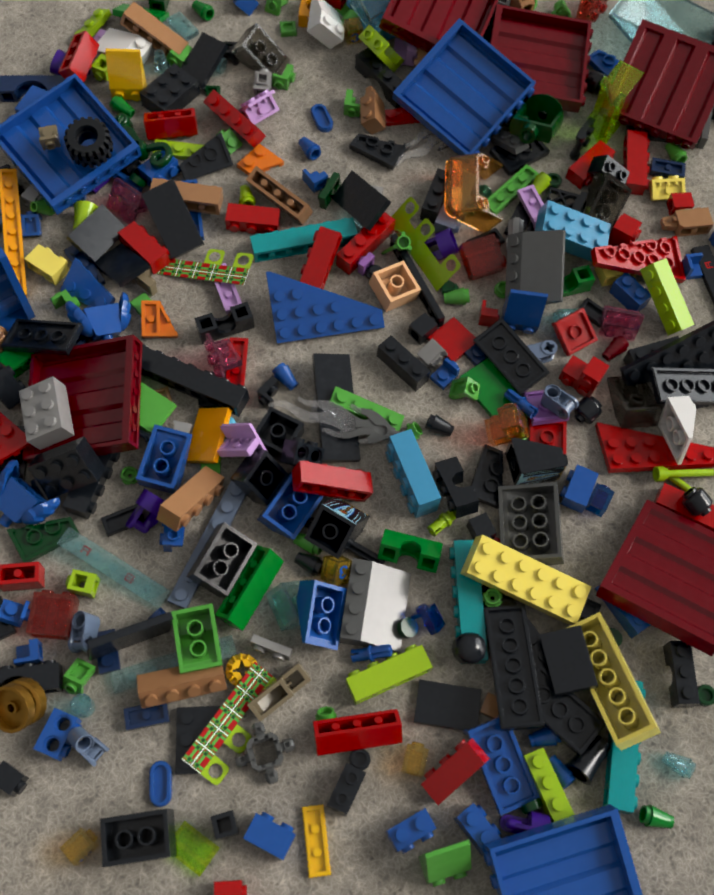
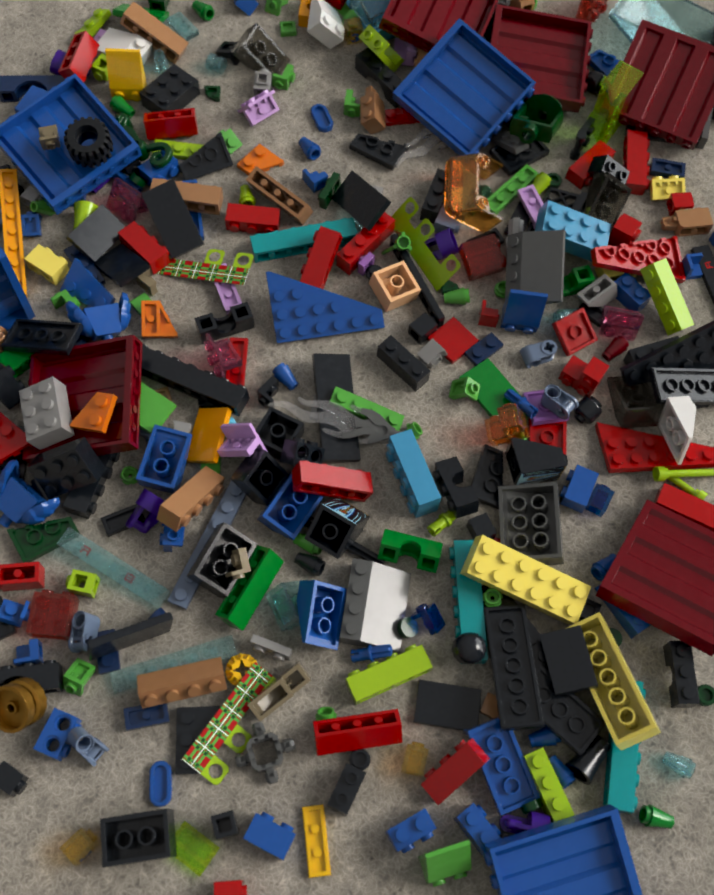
clear light blue wheel [70,693,96,718] -> none
bright green bracket [166,45,193,68] -> none
bright green slope [171,603,223,674] -> none
black tile [181,32,229,90] -> none
red brick [203,89,266,148] -> none
clear yellow brick [320,555,352,586] -> none
black cone [425,414,454,436] -> none
blue bracket [430,357,460,390] -> none
black tile [473,318,550,396] -> none
bright green plant [552,0,572,18] -> none
bright green cone [665,143,687,163] -> none
black head [682,487,713,516] -> none
none -> orange wing [70,392,118,434]
none -> dark tan bracket [225,547,251,580]
none -> light grey slope [577,274,617,307]
none -> blue cone [591,554,616,581]

